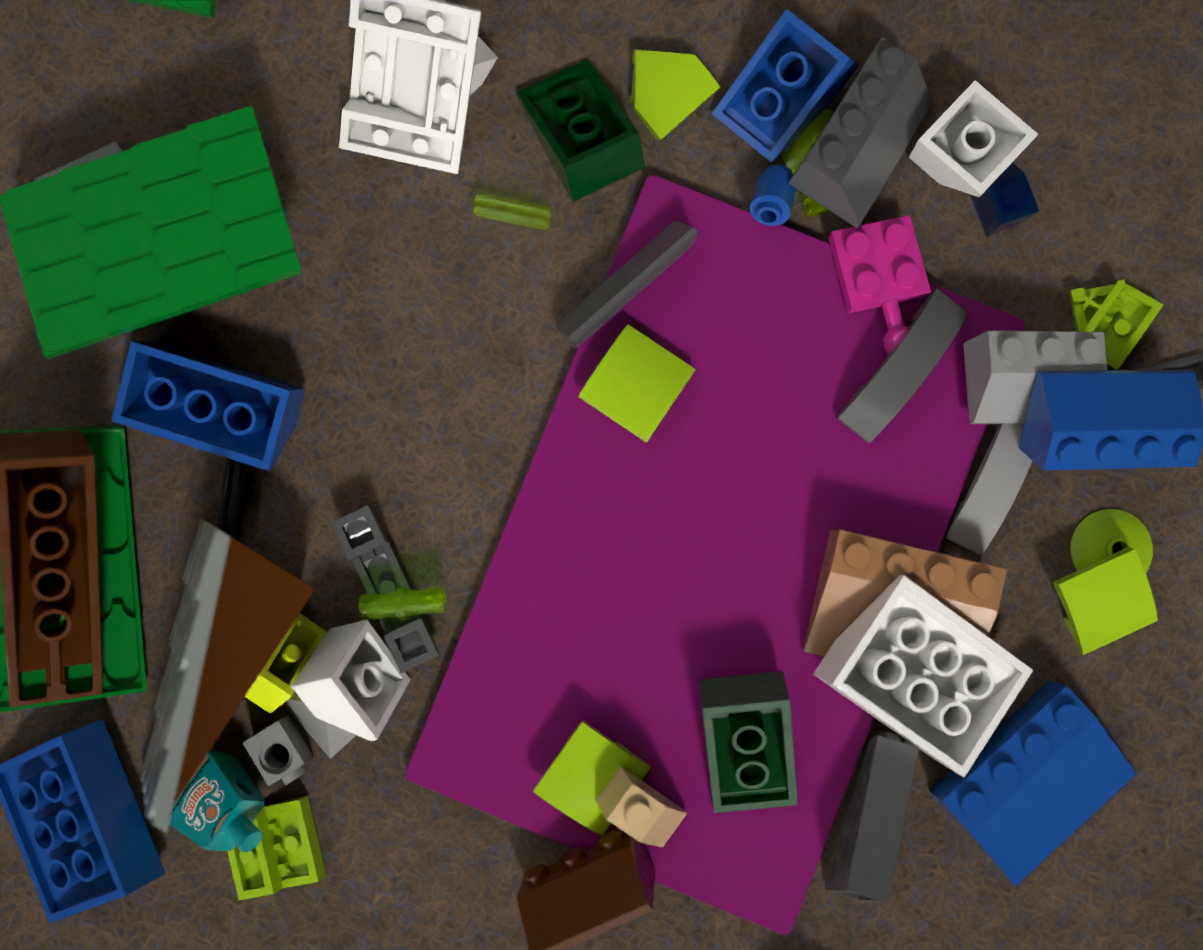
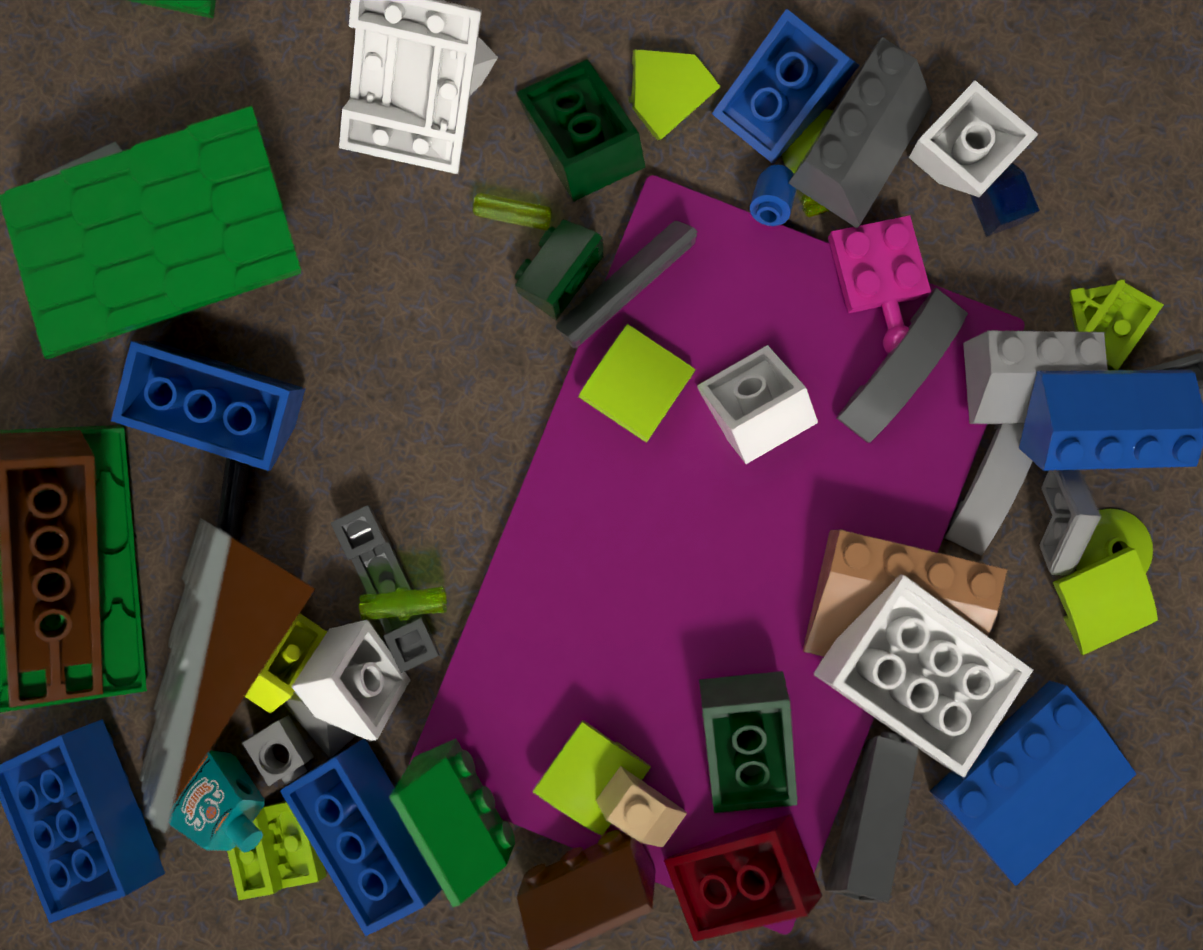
none -> blue slope [280,738,442,937]
none -> green slope [389,738,515,907]
none -> dark green slope [514,219,603,321]
none -> dark red slope [664,814,822,942]
none -> white slope [697,345,818,464]
none -> light grey brick [1039,470,1101,575]

